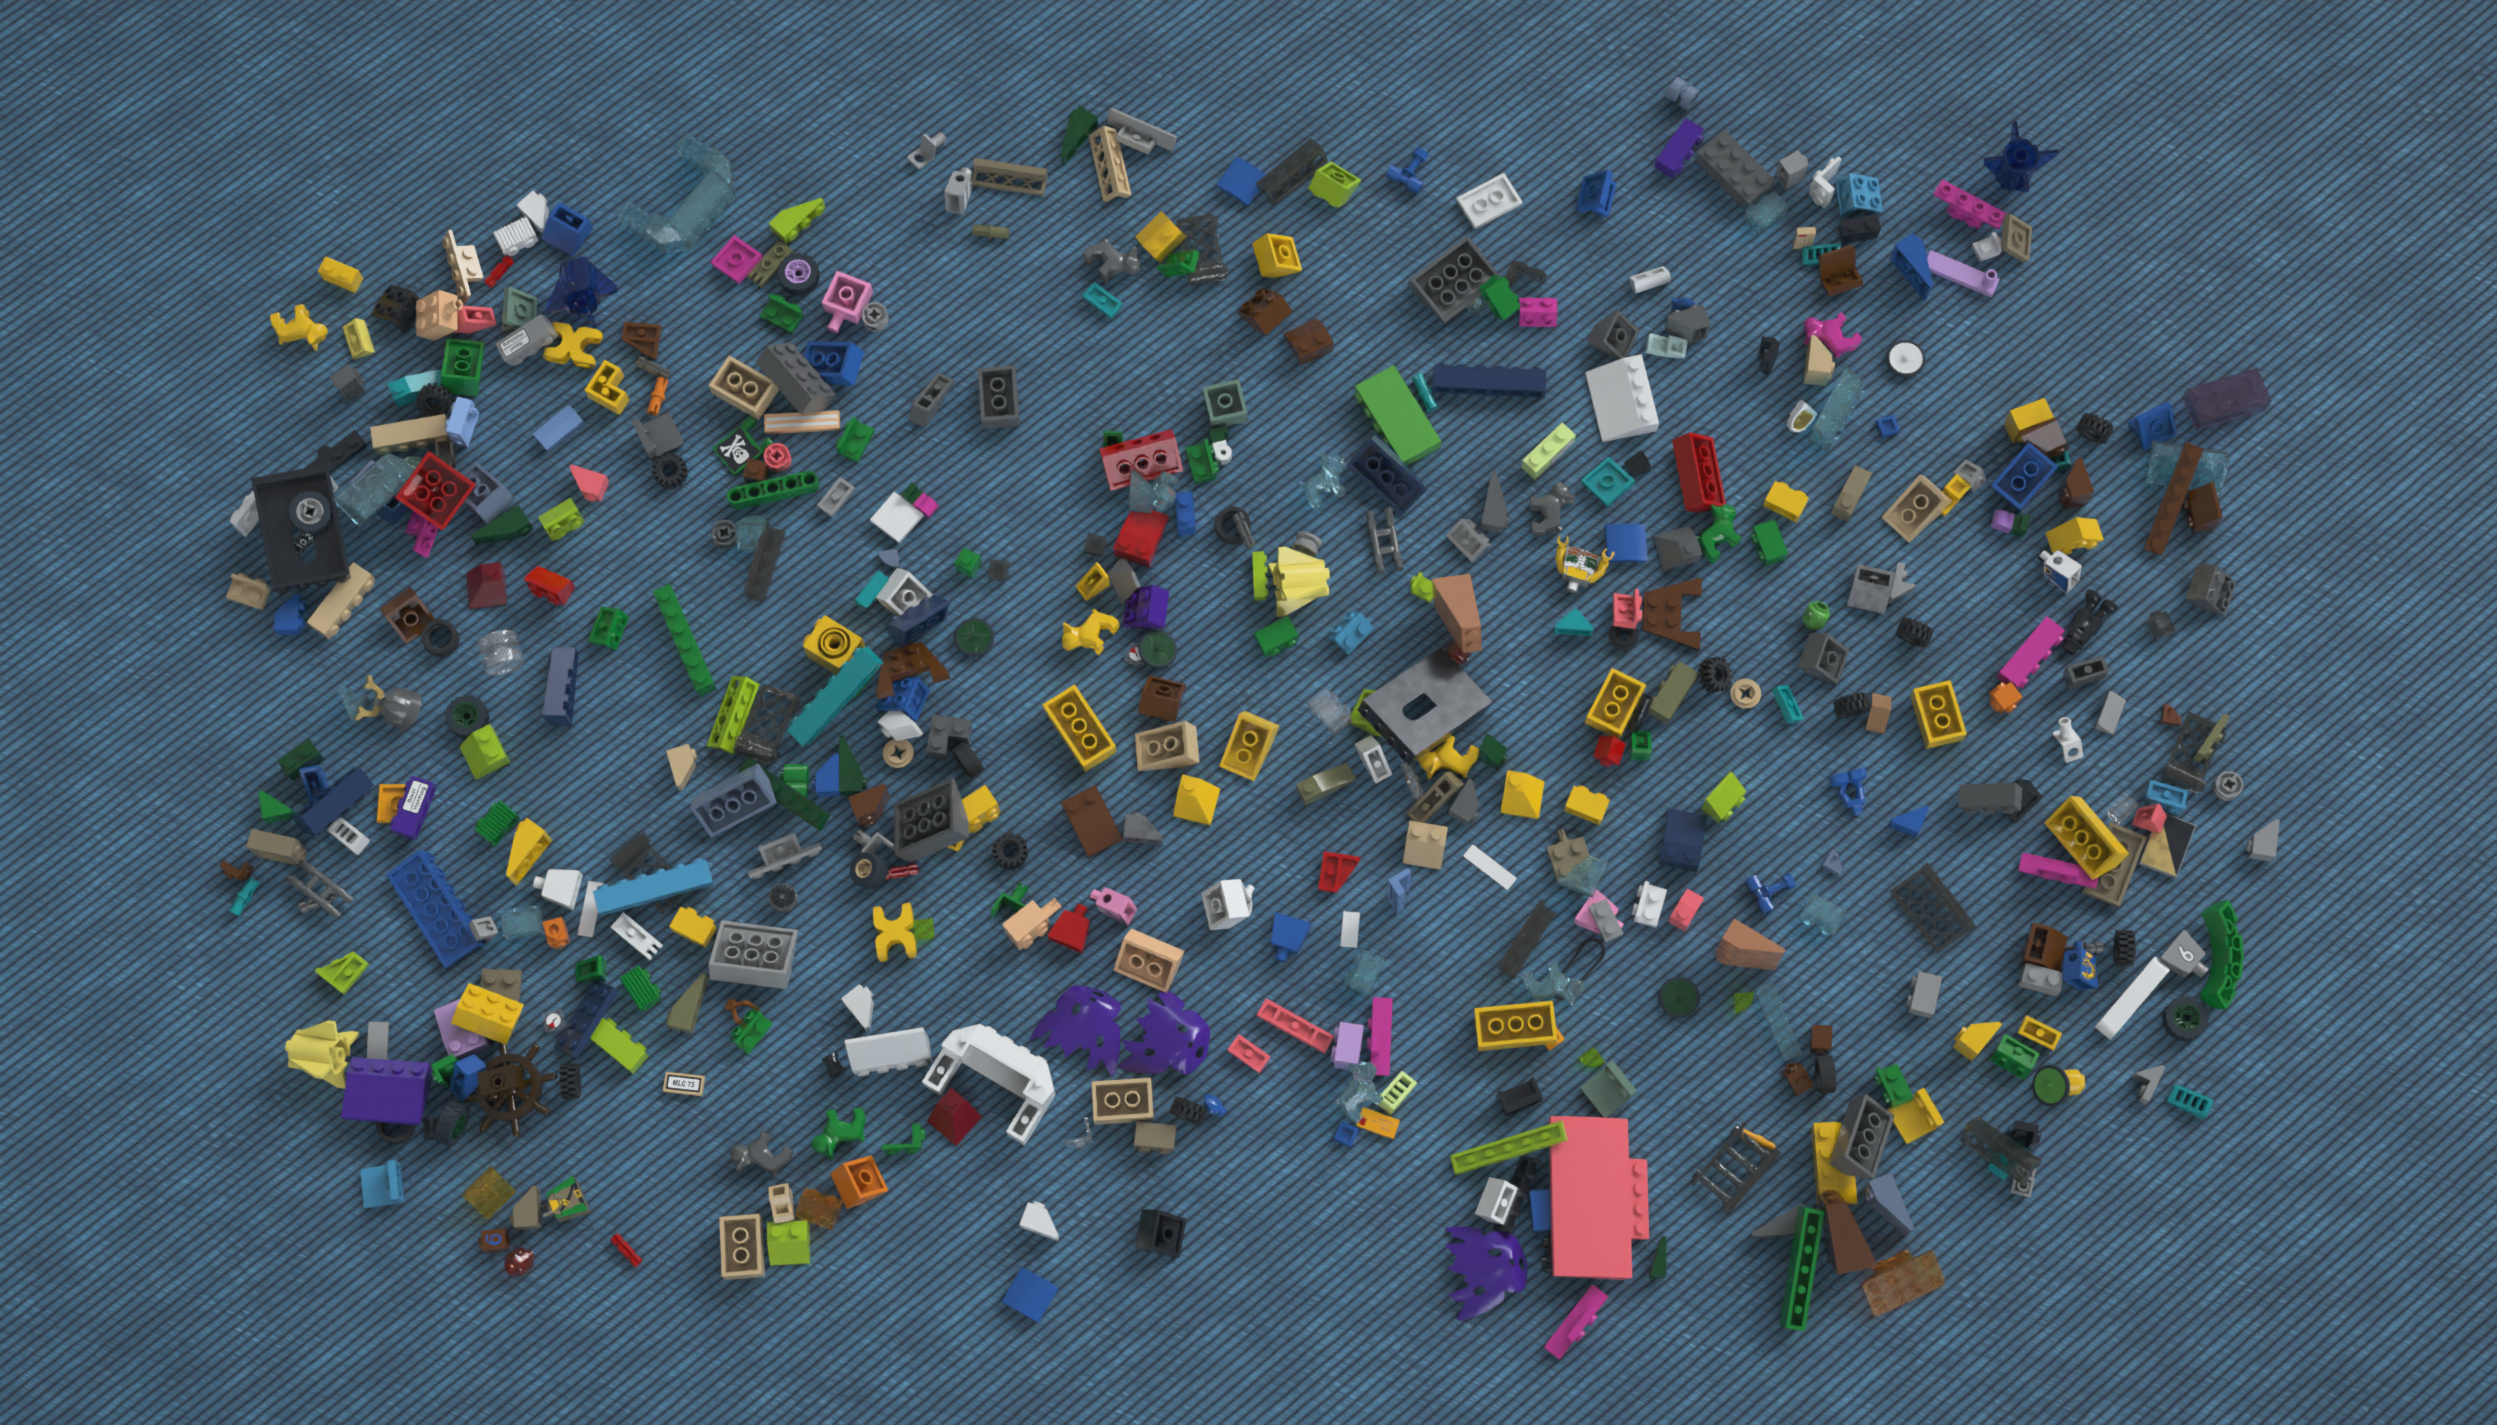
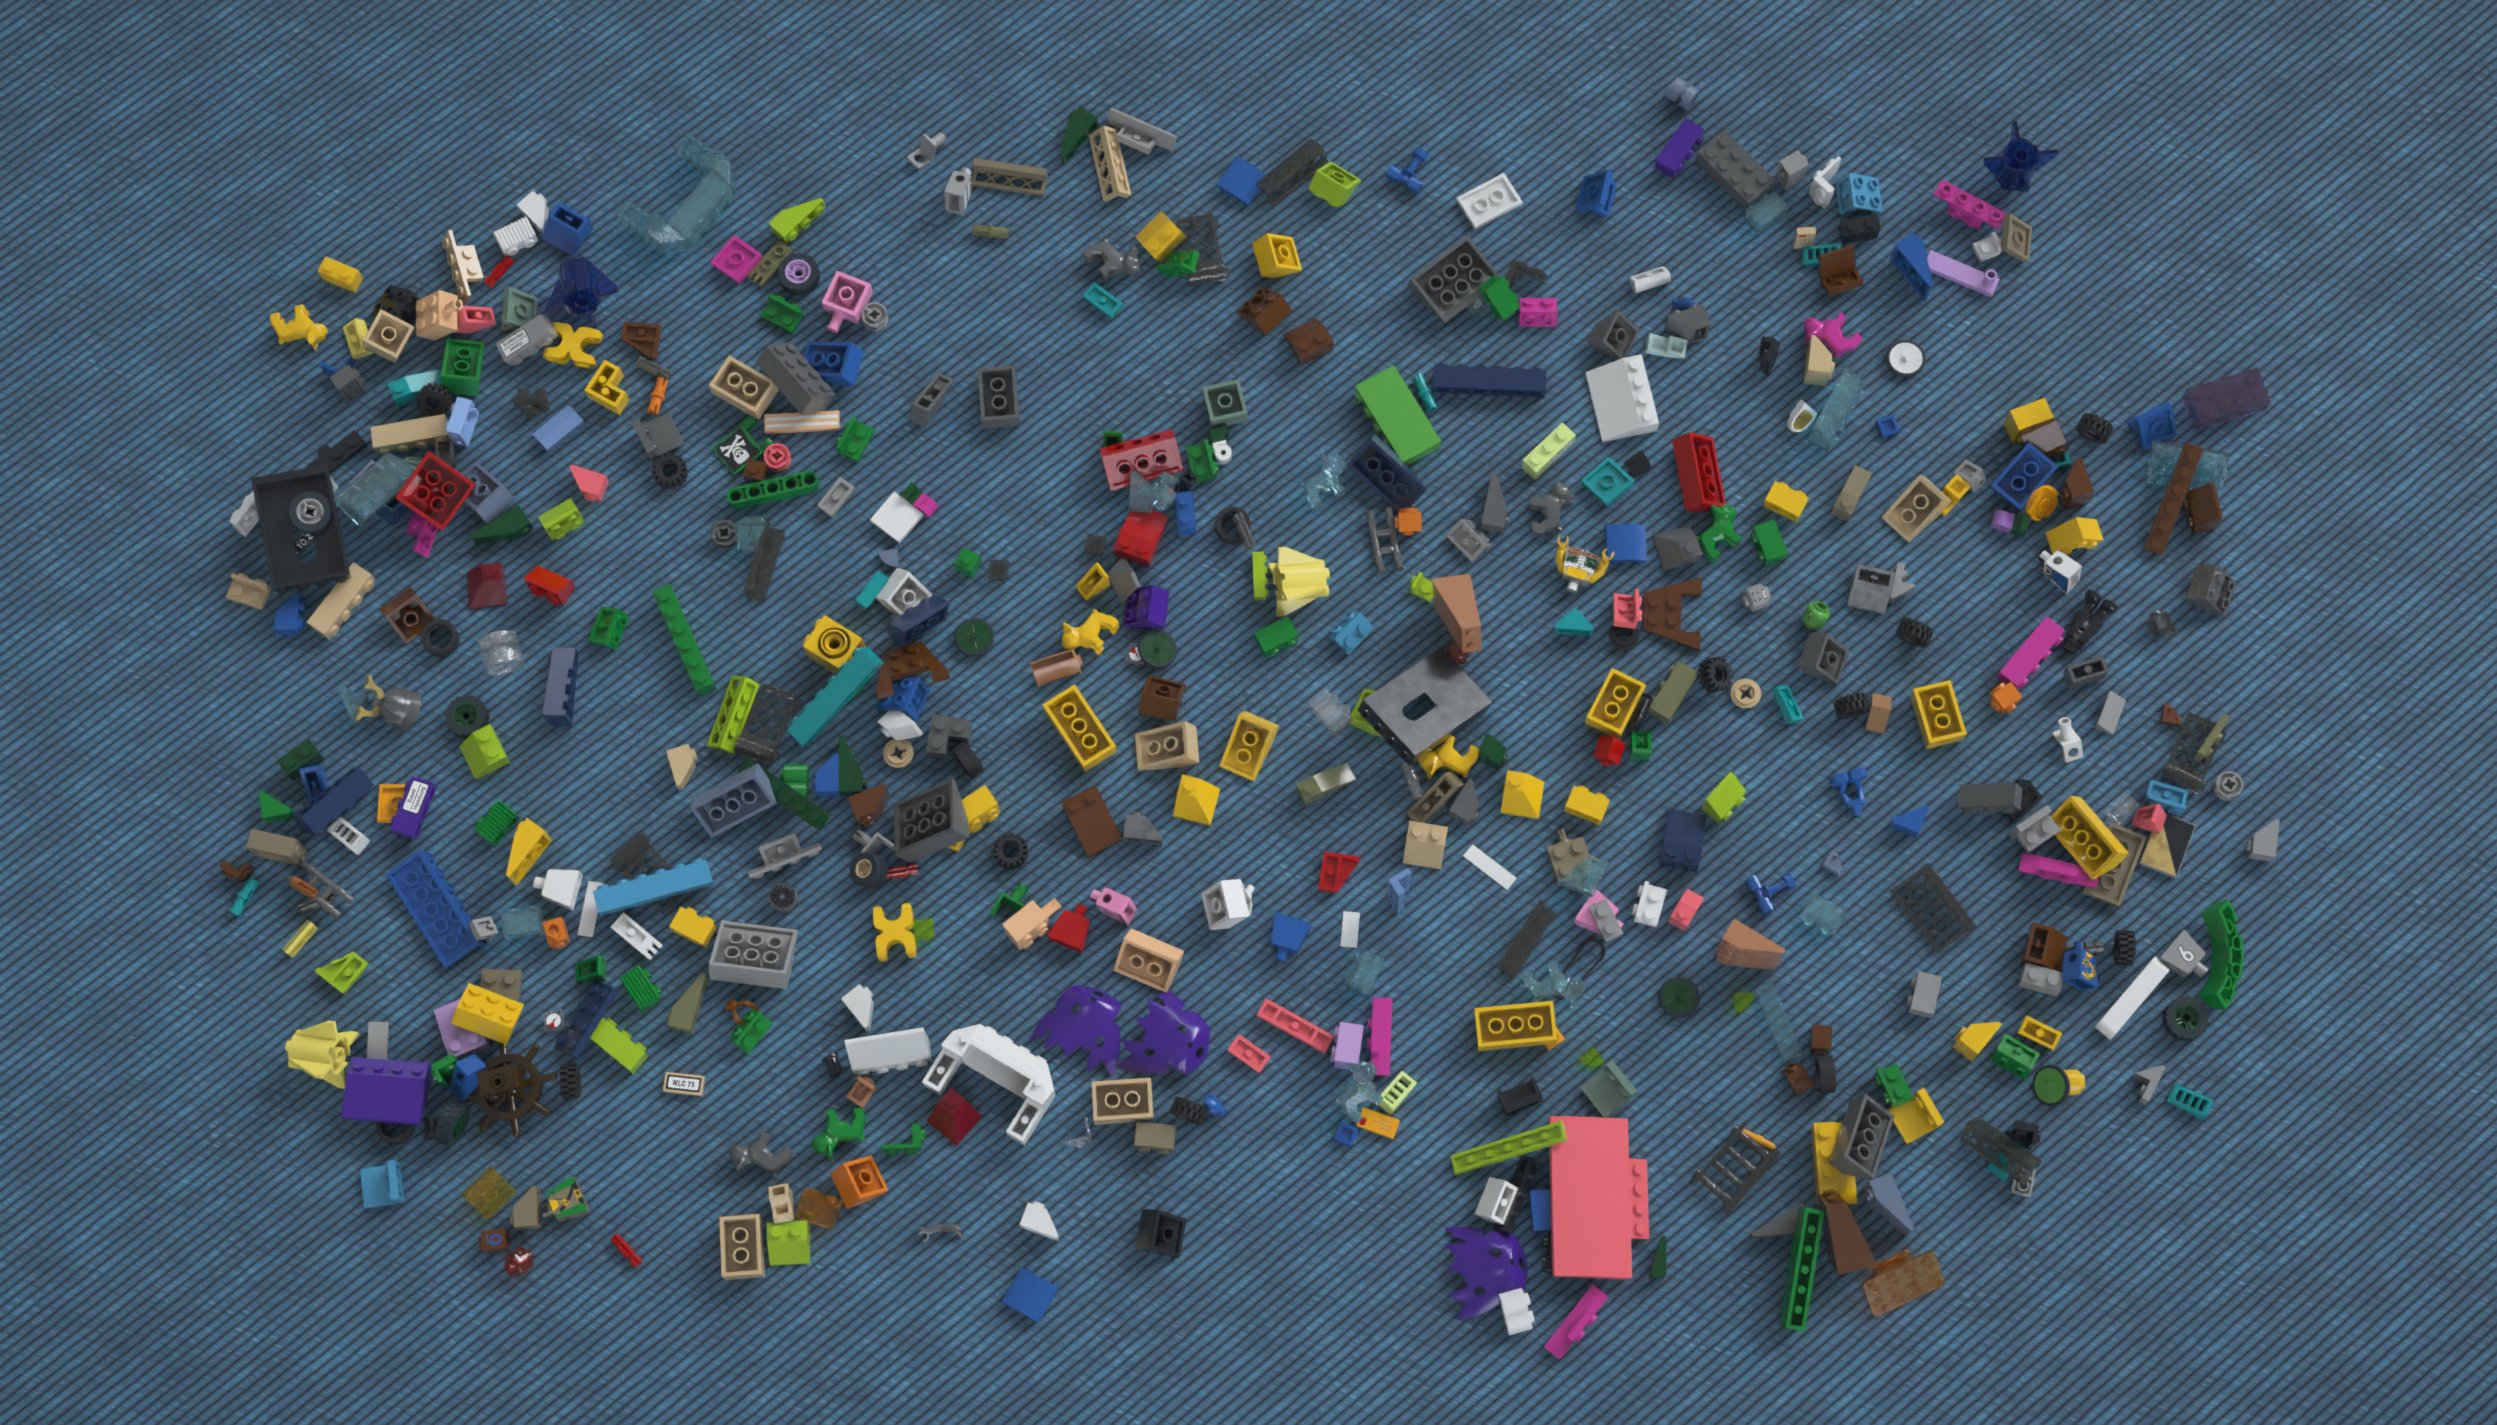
light grey wheel [1292,531,1322,557] -> none
white slope [1355,735,1392,783] -> none
none -> light yellow slope [282,920,318,958]
none -> dark orange piece [290,876,319,899]
none -> blue bracket [319,355,356,377]
none -> tan slope [362,309,414,364]
none -> clear smoke hips [512,389,550,419]
none -> nougat bracket [846,1076,876,1109]
none -> dark grey piece [916,1223,964,1242]
none -> nougat window [1030,648,1083,688]
none -> black bush [1174,472,1197,493]
none -> orange brick [1394,508,1422,535]
none -> white brick [1499,1288,1535,1335]
none -> light grey head [1741,584,1771,611]
none -> light grey bracket [2008,805,2060,853]
none -> light orange tile [2025,485,2058,521]

